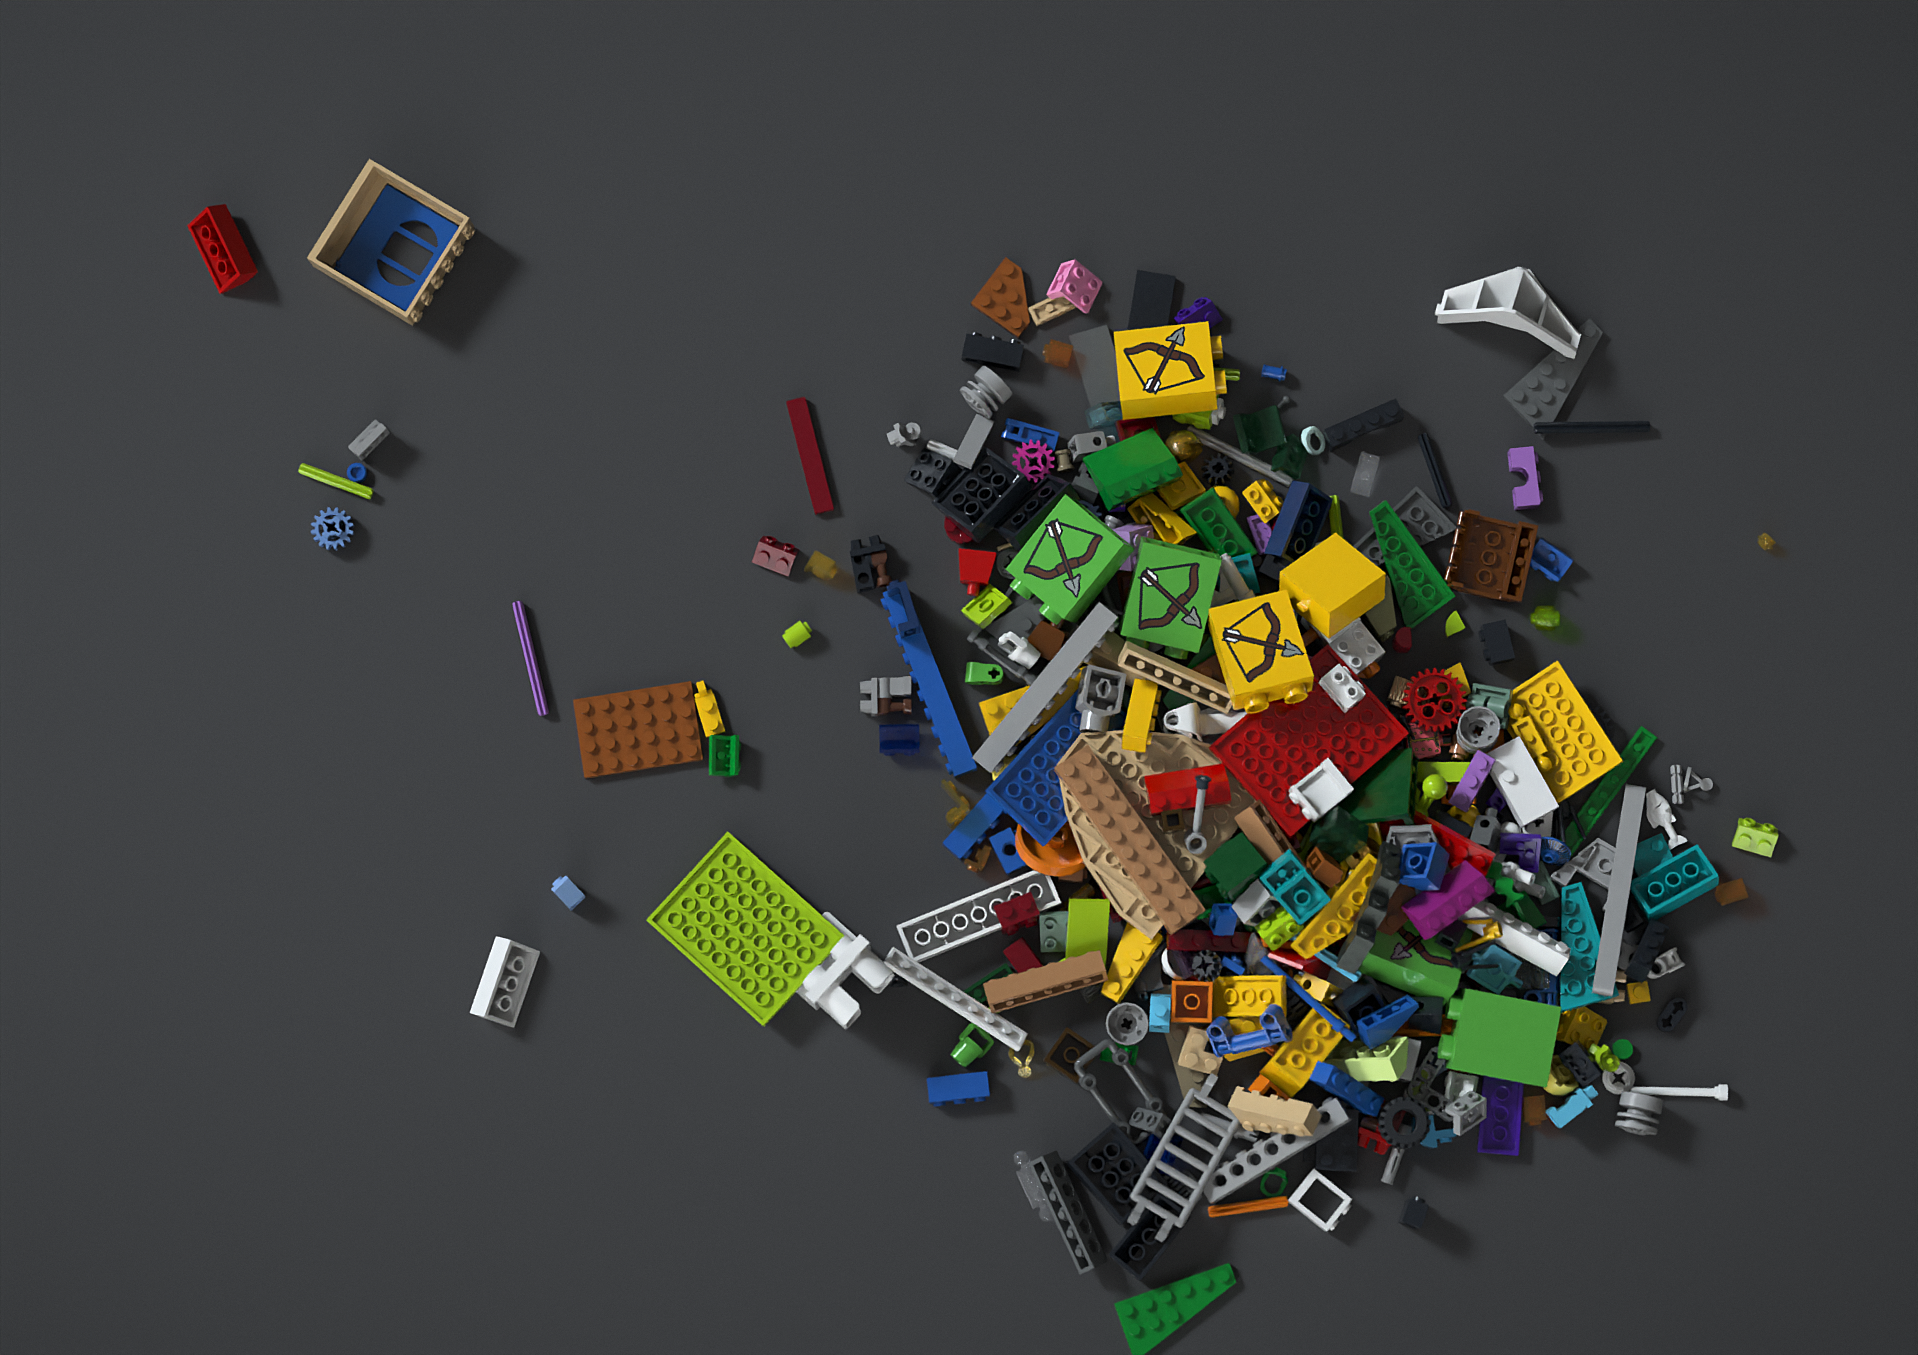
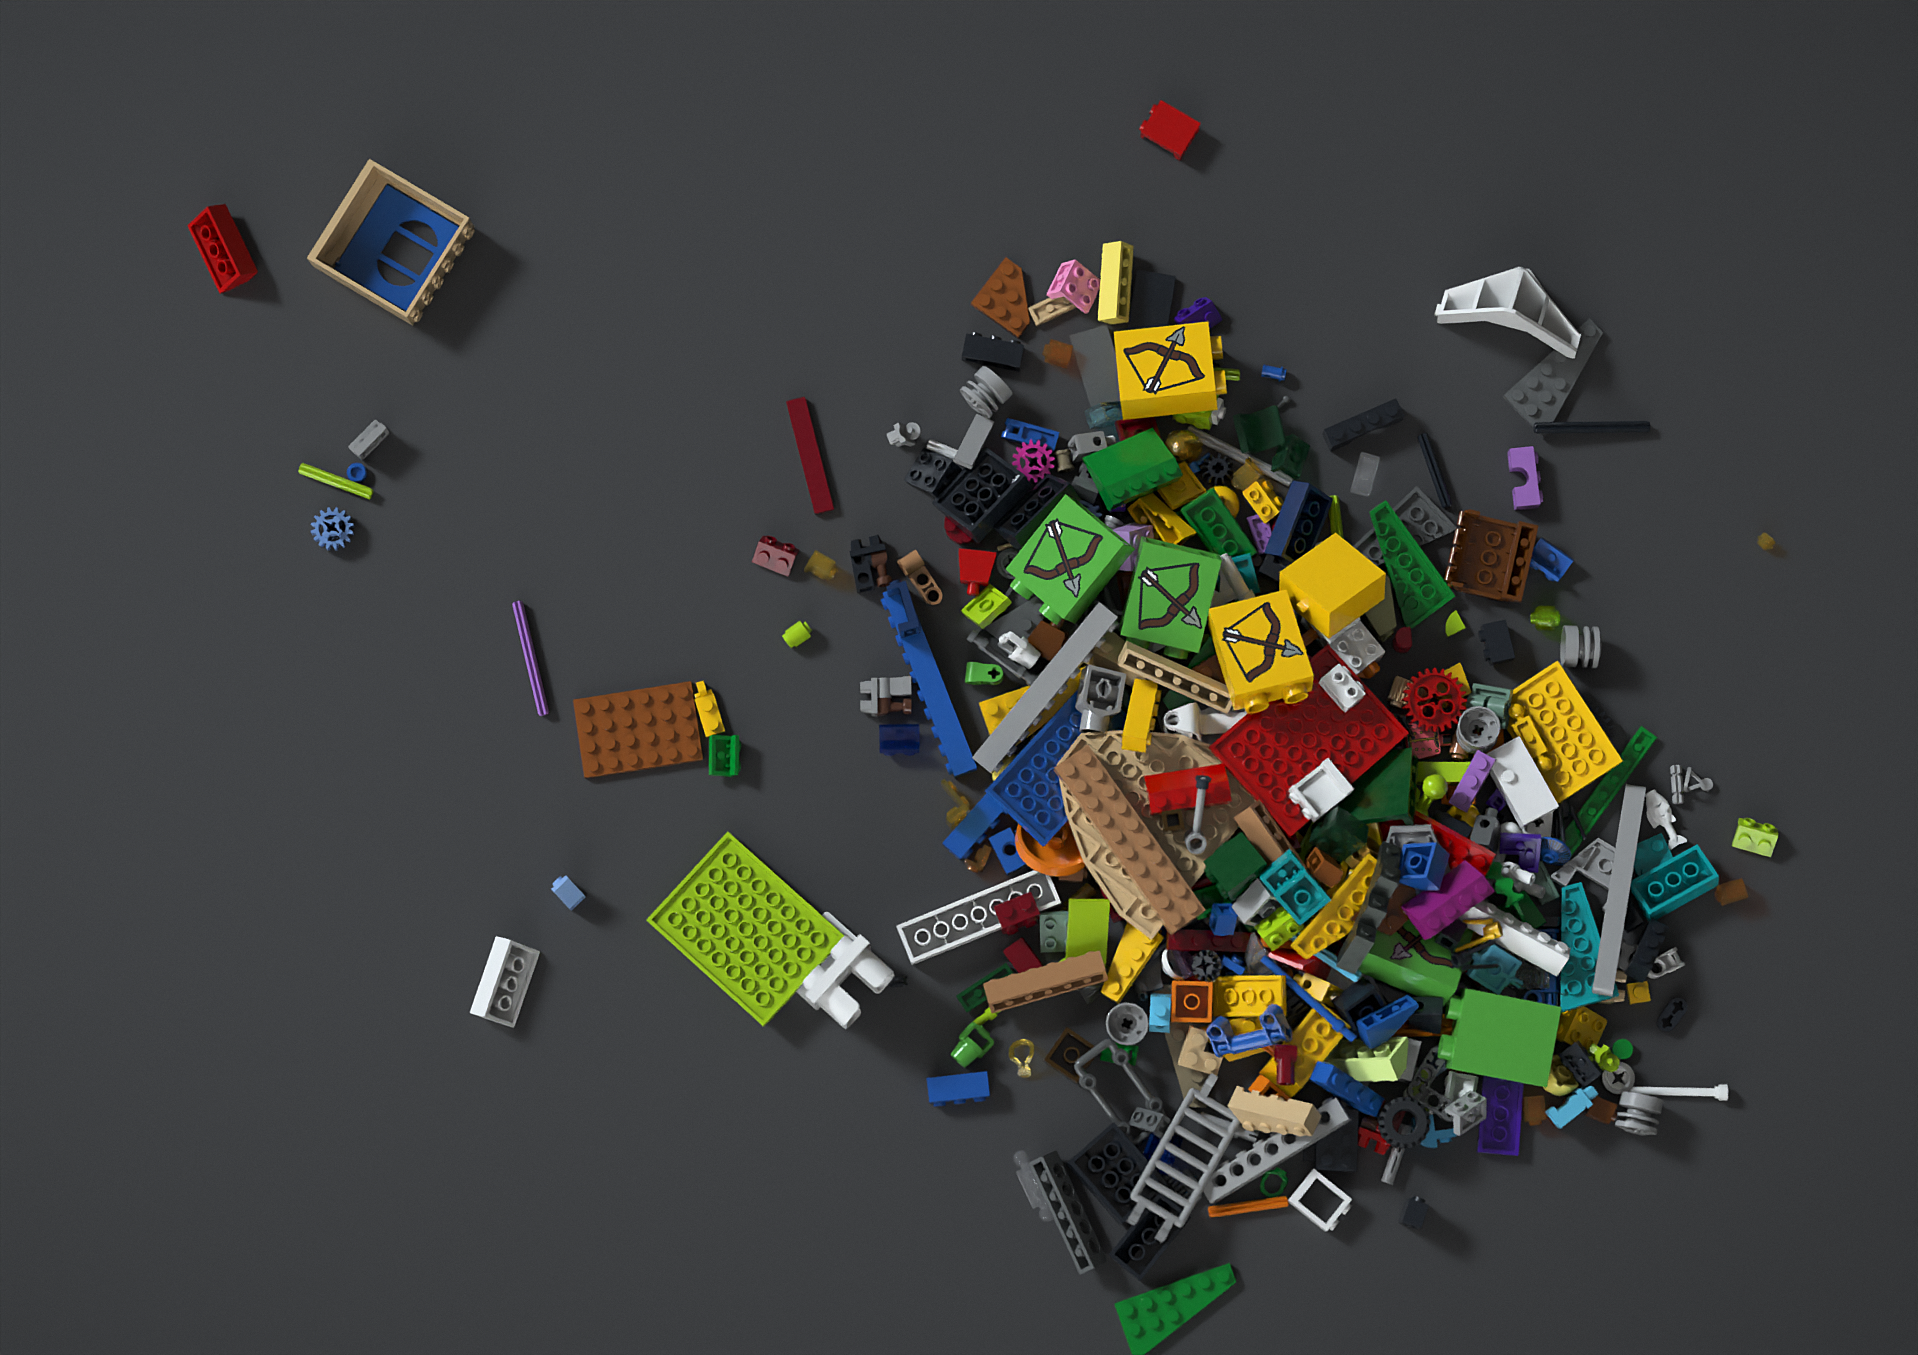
white tile [884,947,1028,1052] -> none
light aqua piece [1301,426,1325,455] -> none
none -> medium nougat piece [897,550,942,605]
none -> light yellow brick [1098,241,1134,325]
none -> red panel [1139,100,1201,161]
none -> blue hand [1189,453,1210,475]
none -> clear yellow window [1231,457,1263,492]
none -> dark red piece [1274,1044,1298,1086]
none -> light grey wheel [1560,625,1601,668]
none -> reddish brown brick [1584,1096,1618,1125]

